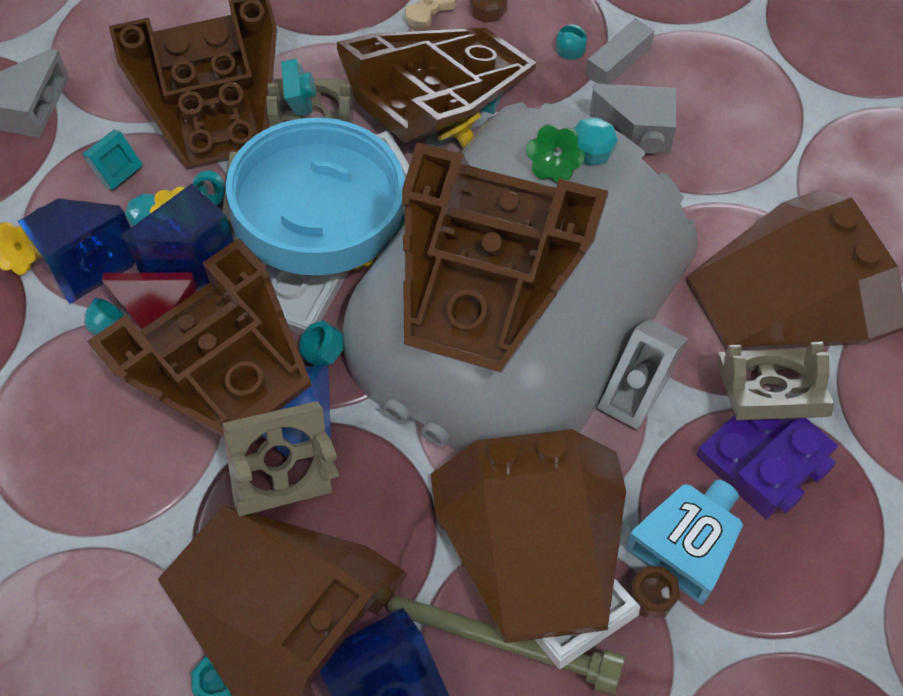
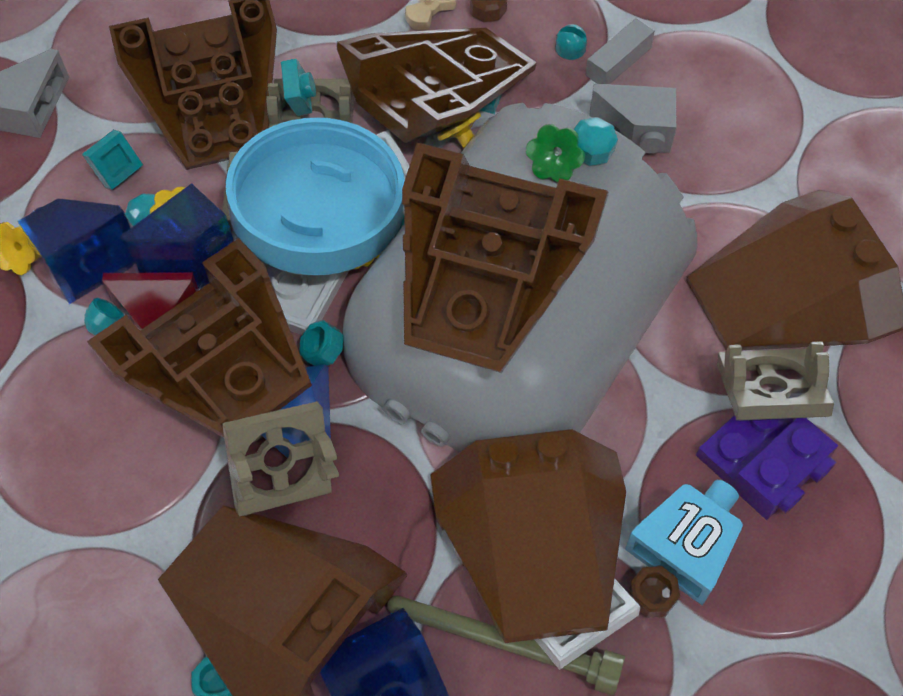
teal hinge [190,170,225,207] -> none
light grey slope [597,318,689,430] -> none

